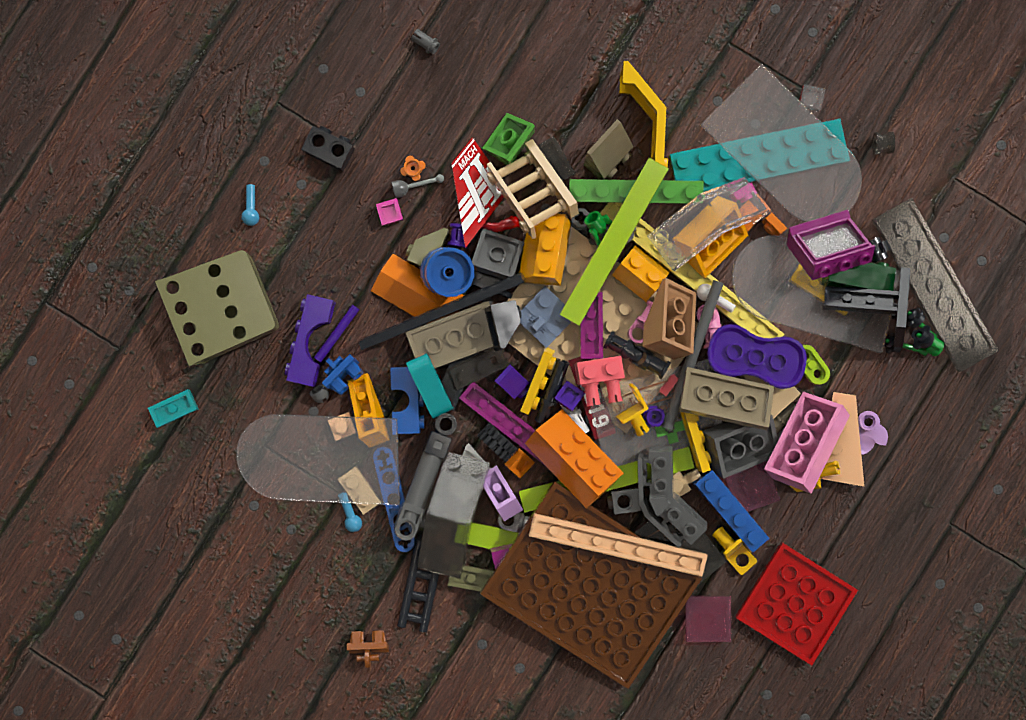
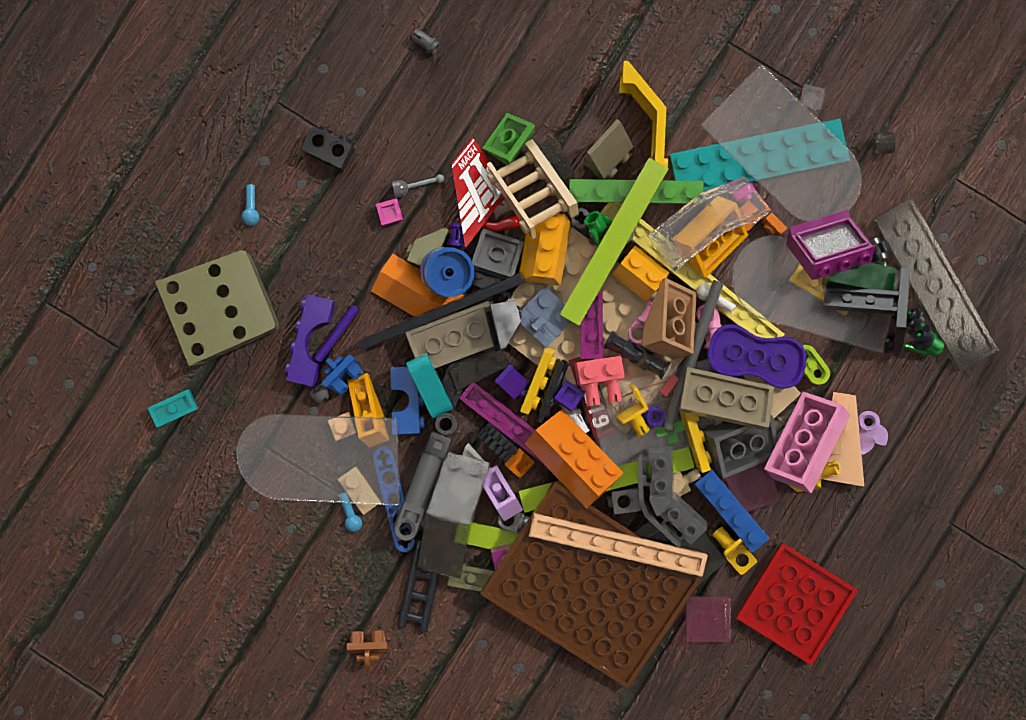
orange plate [400,156,426,181] -> none

